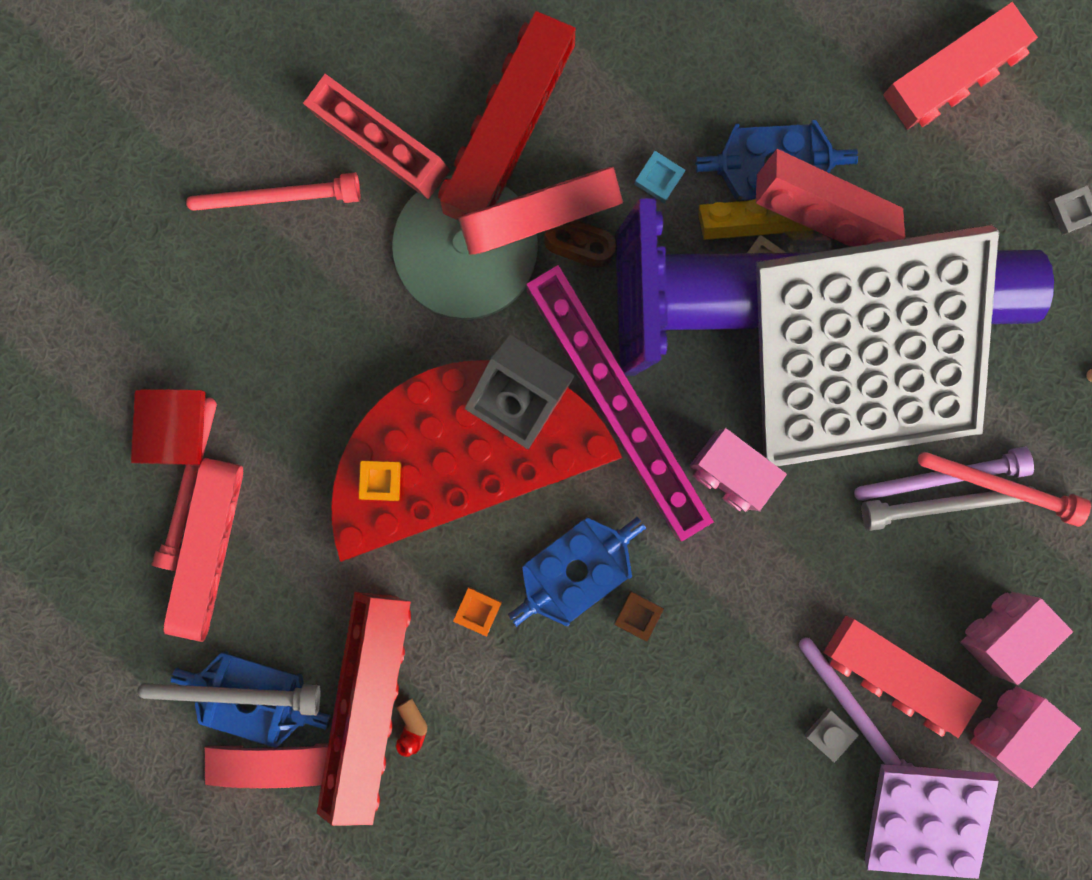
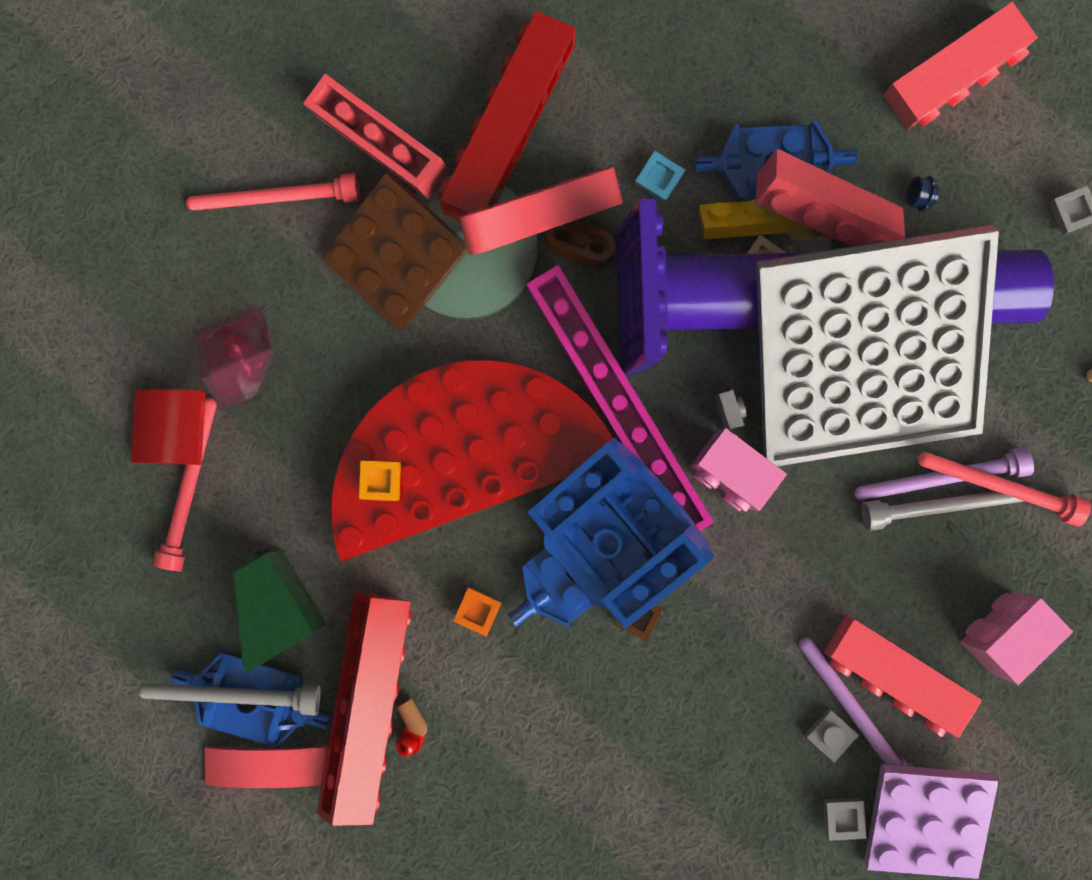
coral beam [164,458,243,642] -> none
dark grey slope [465,335,575,449] -> none
bright pink brick [970,686,1081,788] -> none
none -> clear pink slope [196,308,274,410]
none -> dark green slope [233,548,327,673]
none -> reddish brown plate [321,173,468,331]
none -> blue slope [527,438,714,629]
none -> light grey plate [714,390,747,430]
none -> light grey plate [823,797,866,841]
none -> dark blue plate [906,176,940,212]

